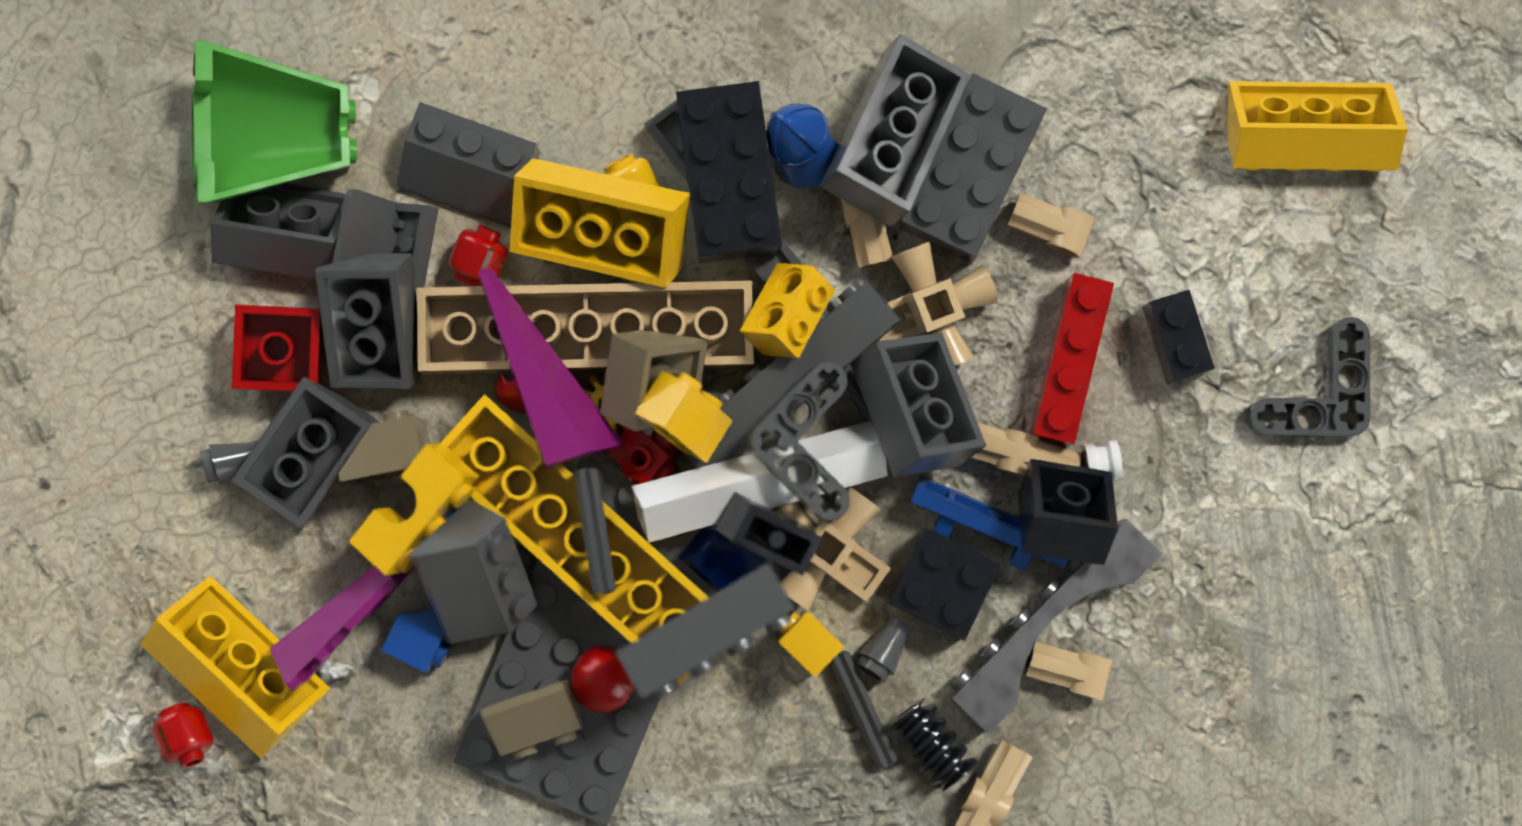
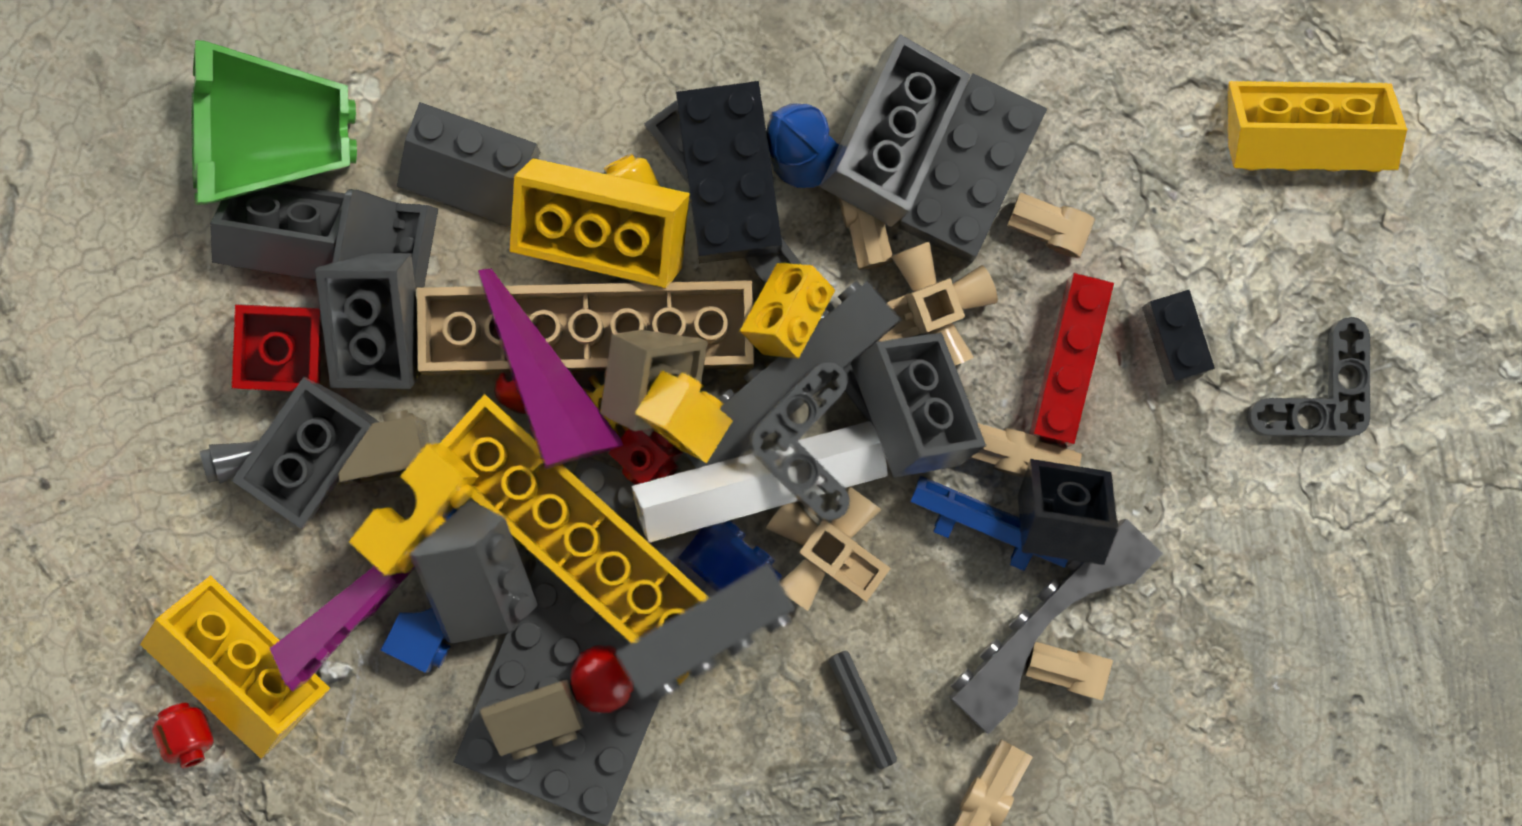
red head [448,225,509,286] -> none
dark grey axle [574,468,616,595] -> none
black brick [716,492,822,576] -> none
yellow brick [778,610,844,677] -> none
dark grey cone [856,617,911,682] -> none
black brick [887,528,1002,640] -> none
black piece [888,697,978,791] -> none
white wheel [1082,440,1123,481] -> none

